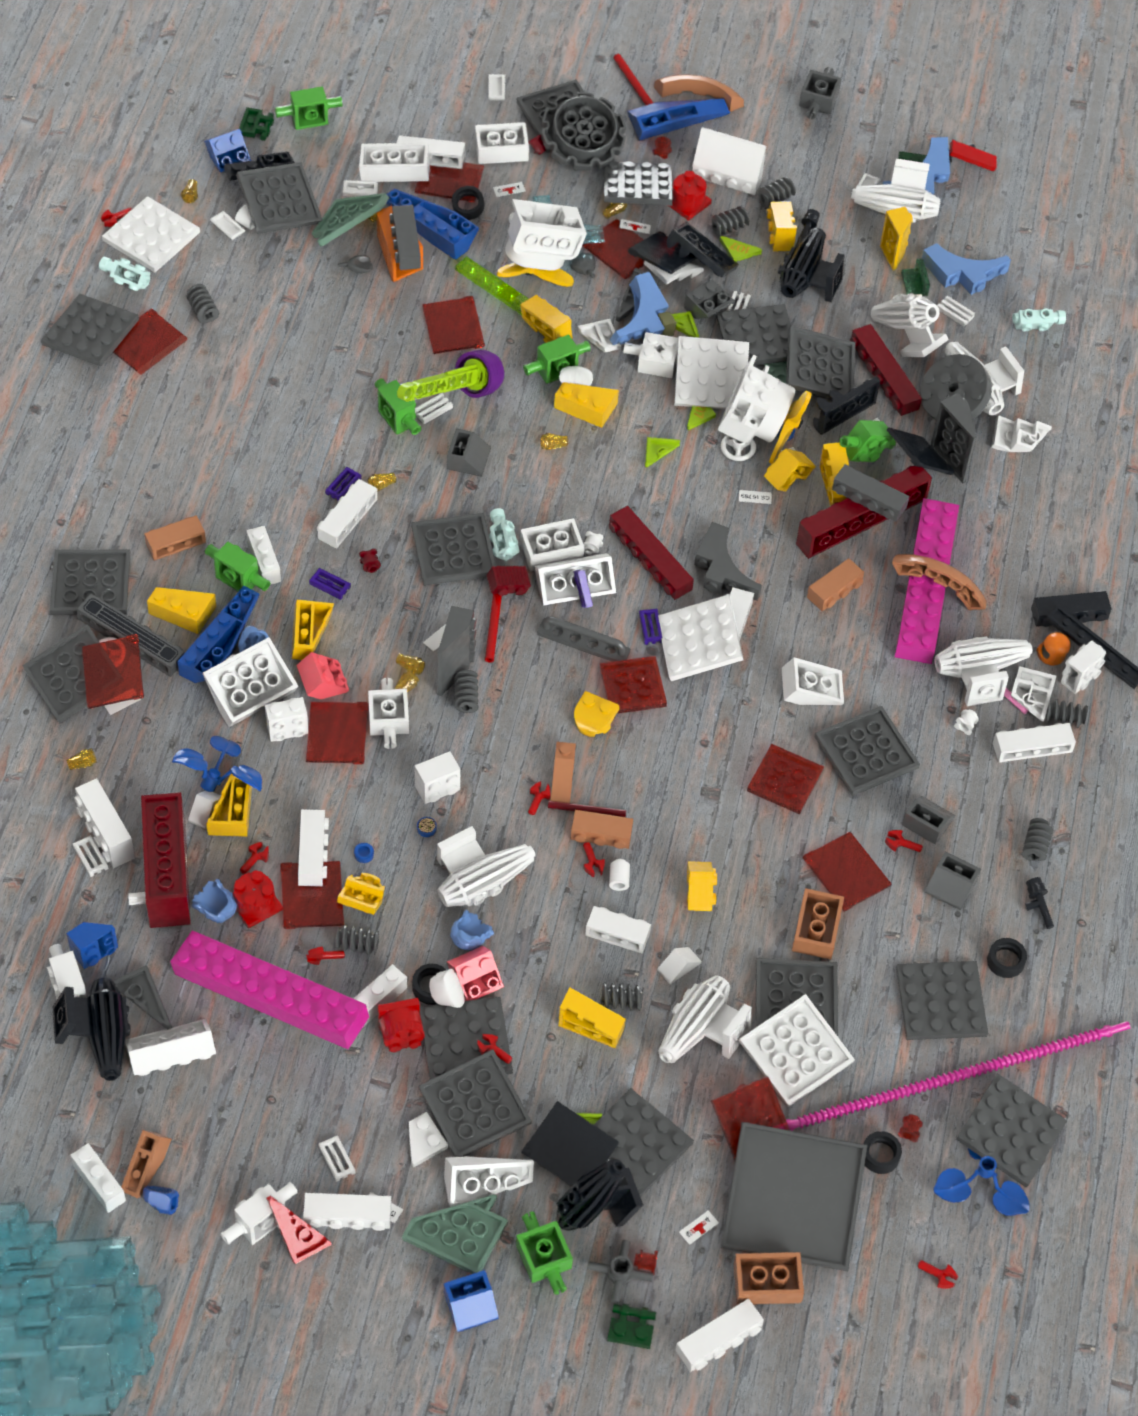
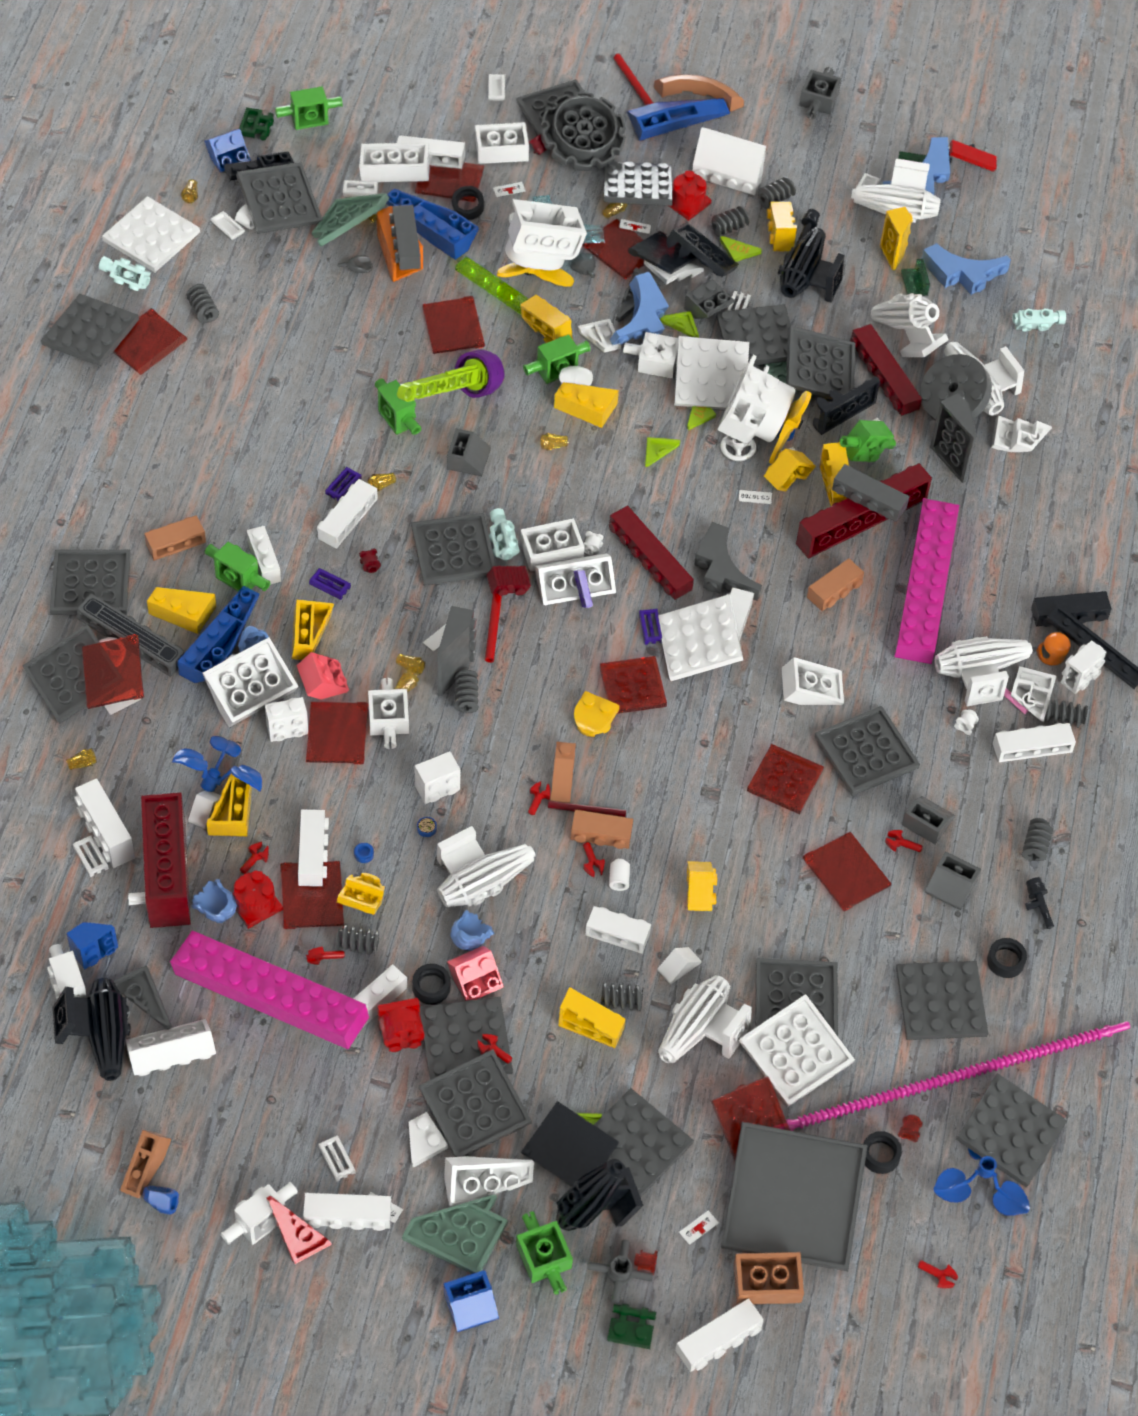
white brick [70,1143,126,1213] -> none
red bar [101,207,132,227] -> none
white tile [415,393,453,424] -> none
white hair [429,969,465,1008] -> none
dark grey piece [537,616,631,665] -> none
clear red brick [652,136,672,159] -> none
olive slope [658,312,676,336] -> none
nougat brick [792,888,844,960] -> none
black piece [887,427,954,475] -> none
nougat brick [892,554,987,610] -> none
white tile [937,296,975,327] -> none

